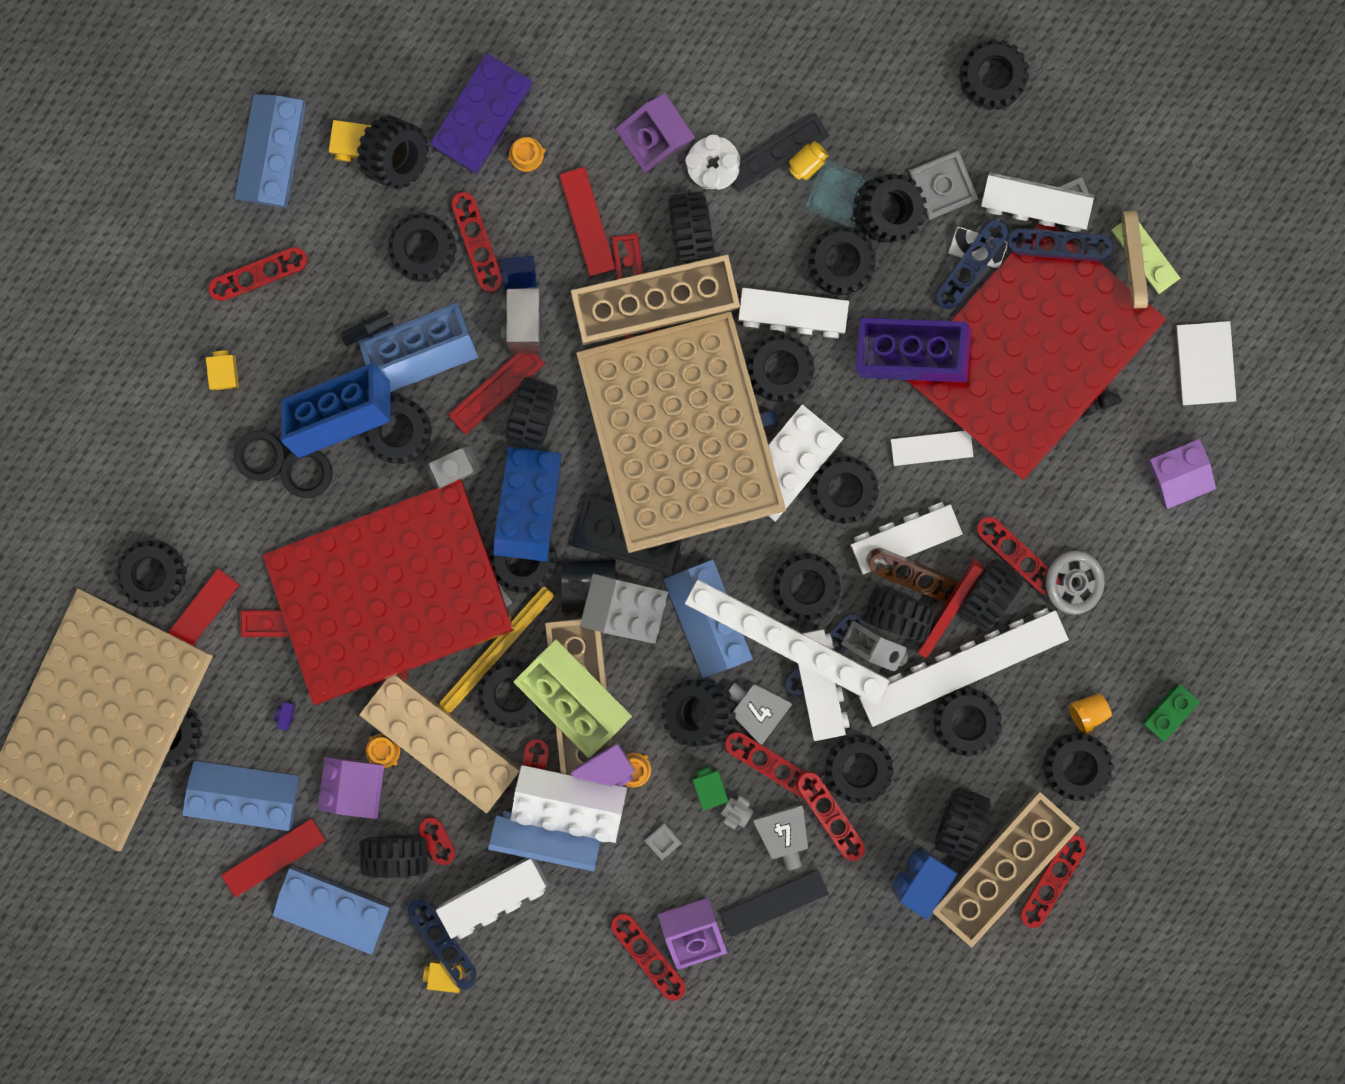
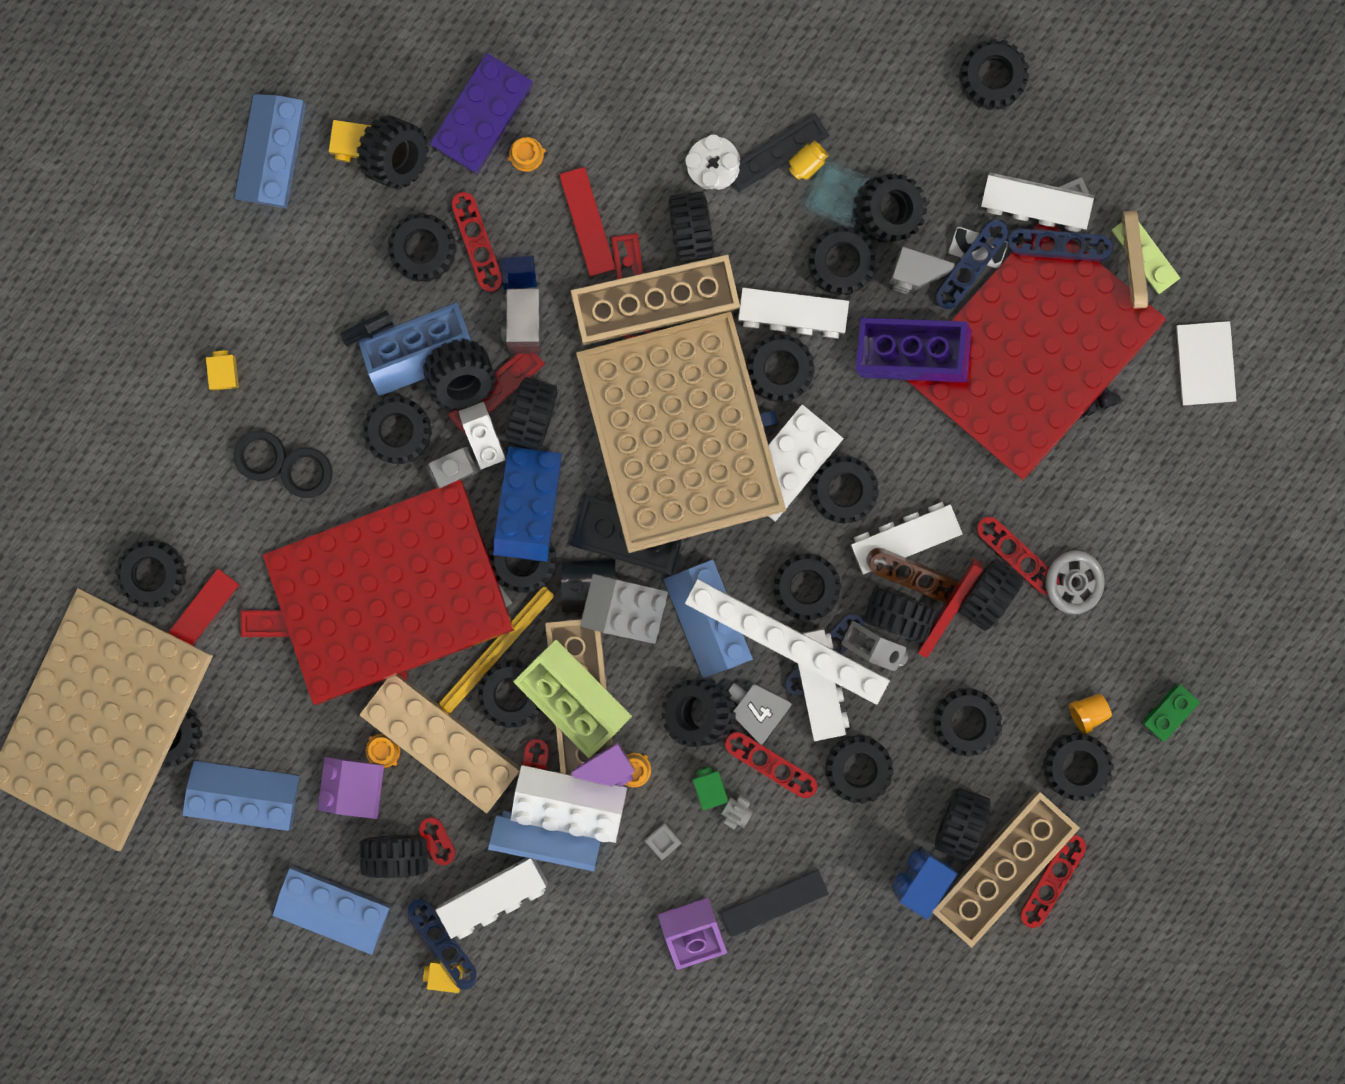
red beam [209,247,308,302] -> none
red tile [221,818,327,898] -> none
dark purple plate [274,701,296,731] -> none
blue brick [281,363,391,458] -> none
red beam [611,913,685,1001] -> none
medium lavender slope [616,94,695,173] -> none
light grey torso [753,804,808,871] -> none
red beam [796,770,865,861] -> none
white brick [858,608,1069,727] -> none
white tile [890,431,973,466] -> none
light grey tile [909,150,979,220] -> none
medium lavender slope [1146,439,1216,509] -> none
none -> black tyre [423,339,496,411]
none -> white brick [459,402,506,469]
none -> light grey slope [888,247,955,295]

